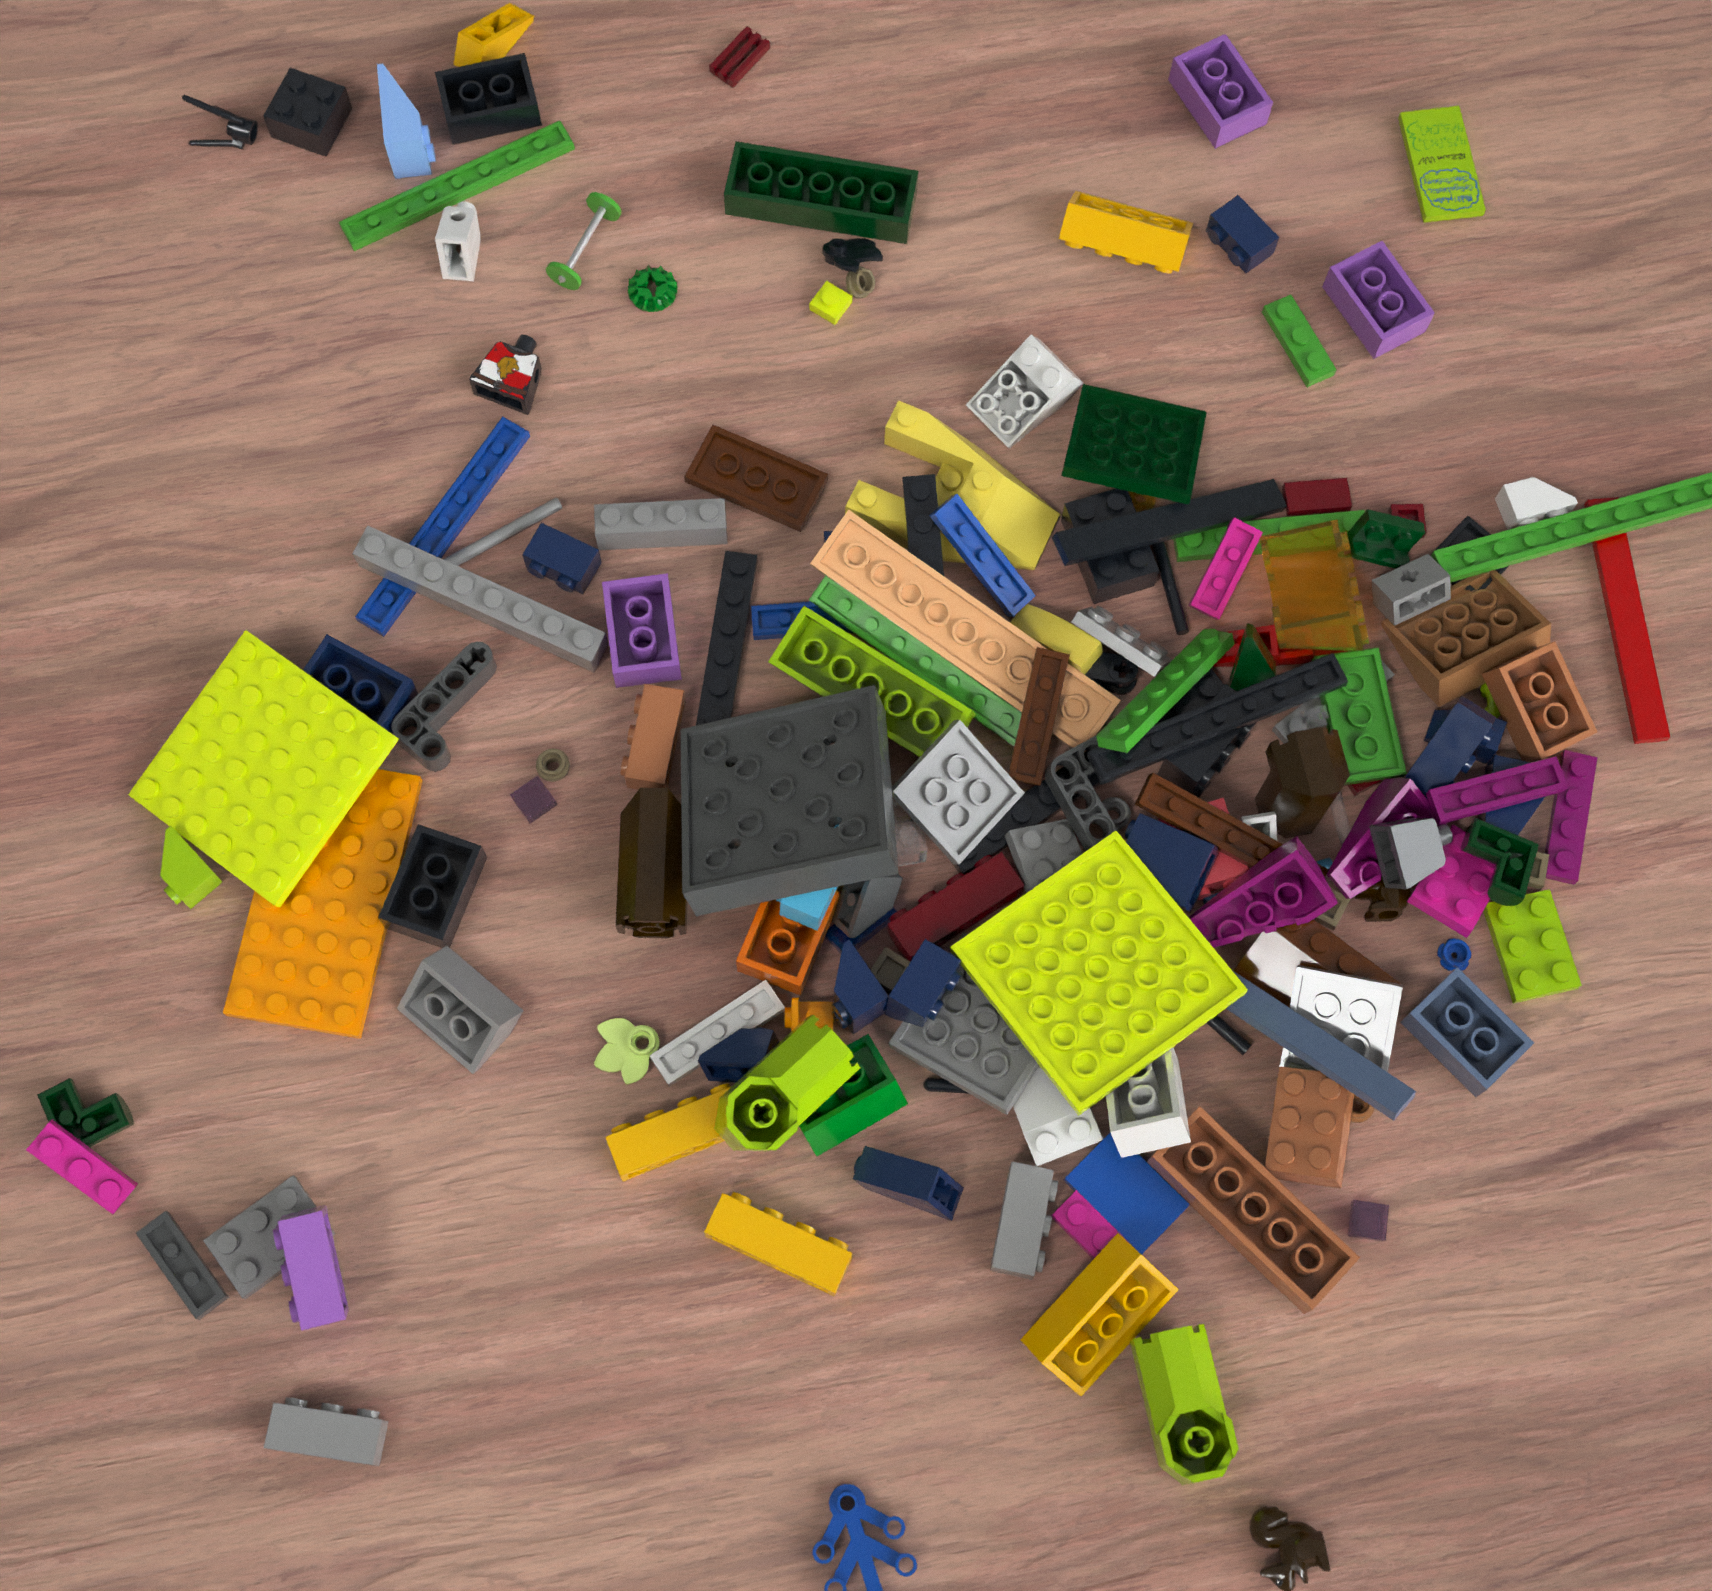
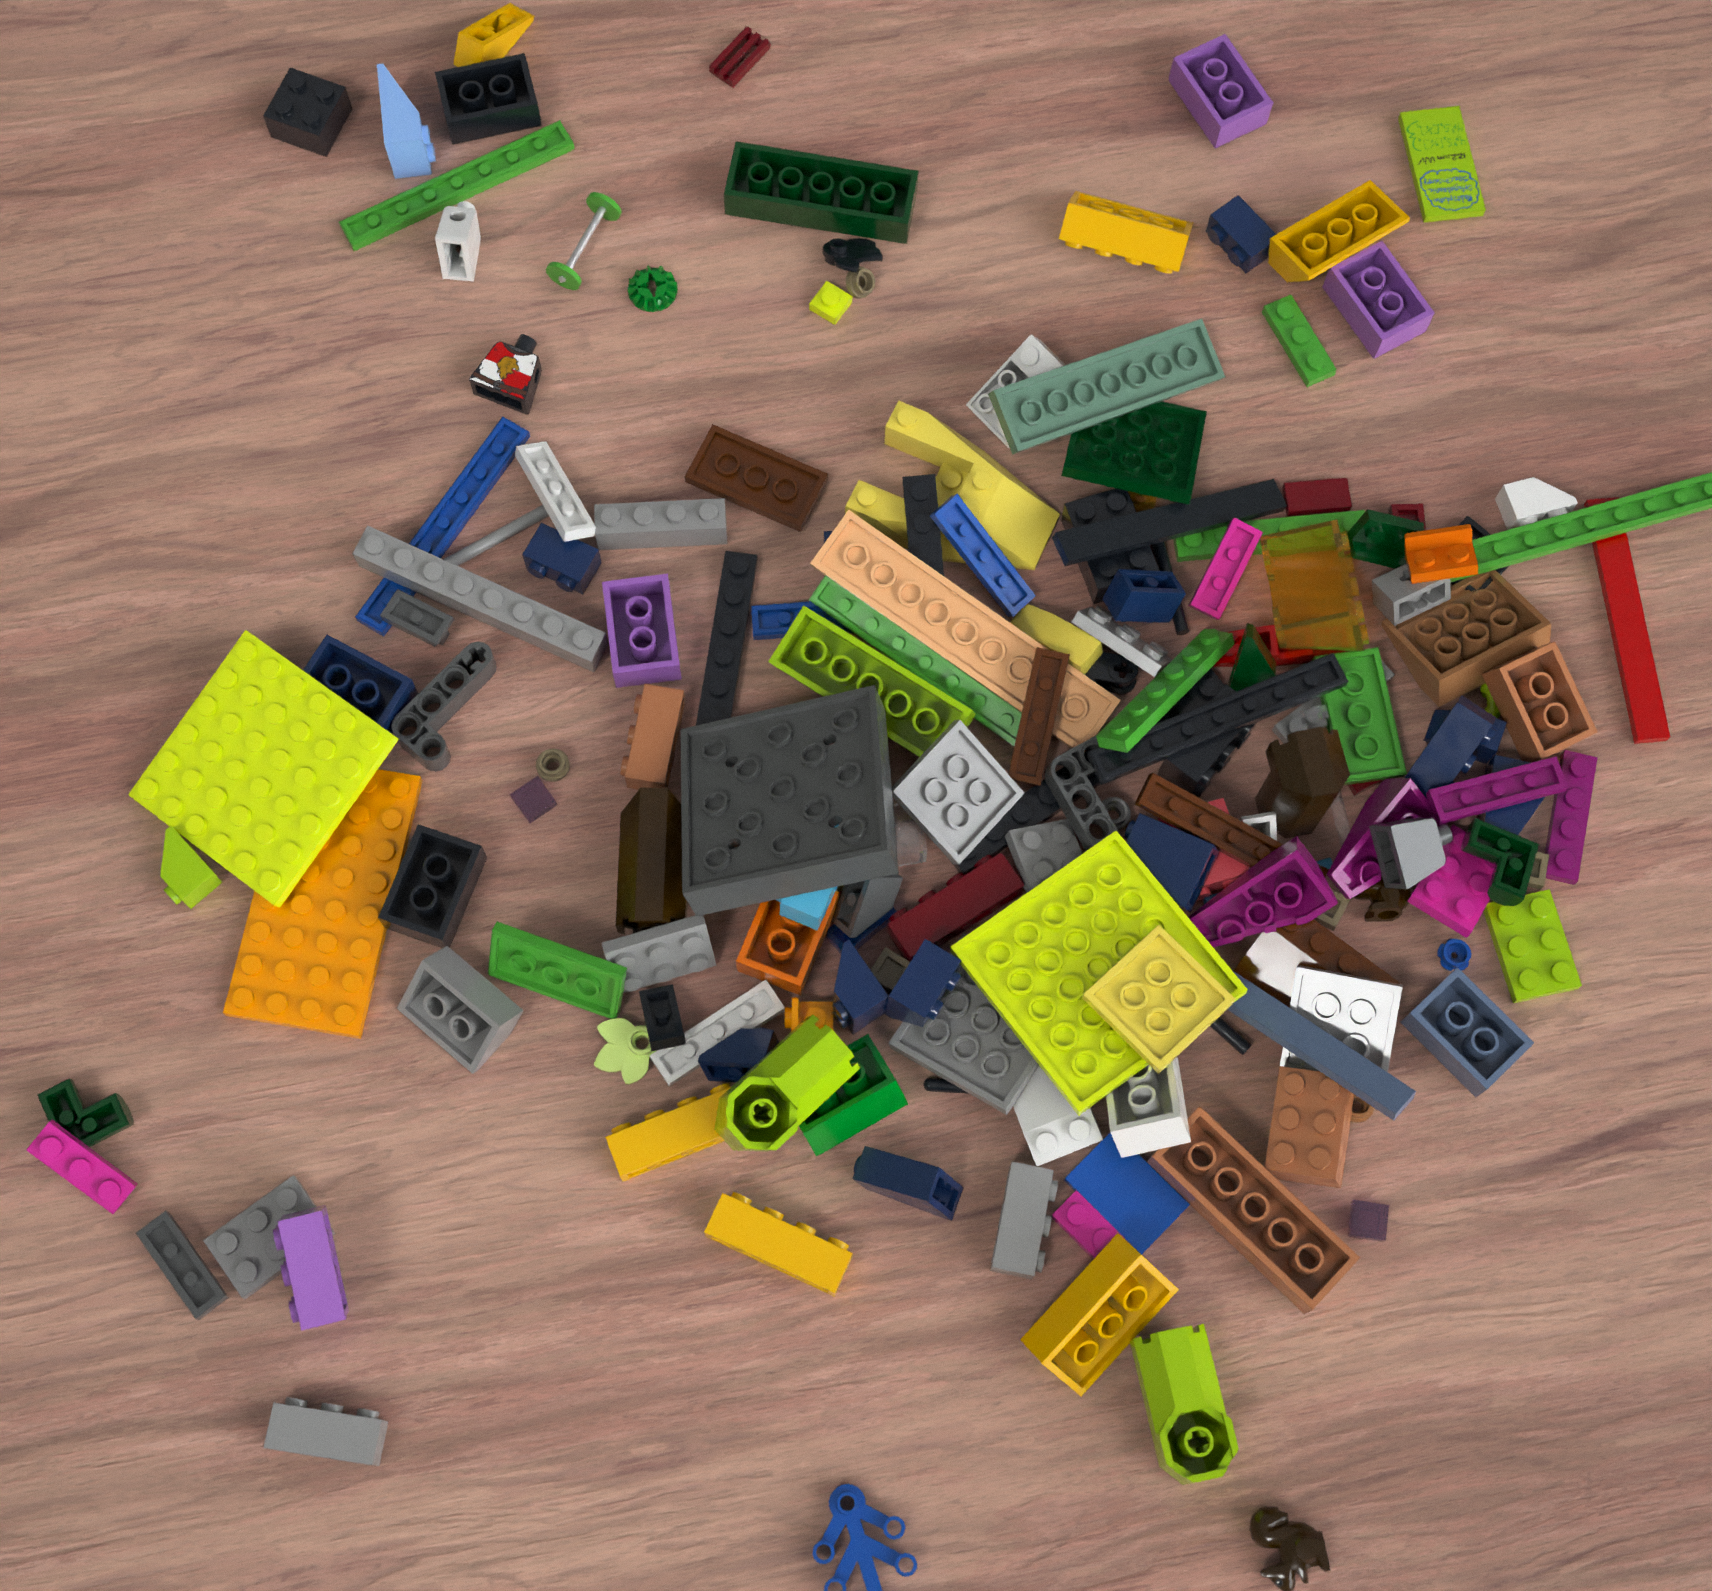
black plant [182,95,258,150] -> none
none -> dark grey plate [380,589,454,647]
none -> bright green tile [488,922,627,1019]
none -> white plate [515,441,596,542]
none -> light grey plate [602,915,716,993]
none -> black plate [639,984,686,1051]
none -> sand green plate [988,319,1225,455]
none -> light yellow plate [1083,925,1235,1074]
none -> dark blue brick [1102,569,1186,623]
none -> yellow slope [1268,180,1410,282]
none -> orange bracket [1404,524,1478,584]

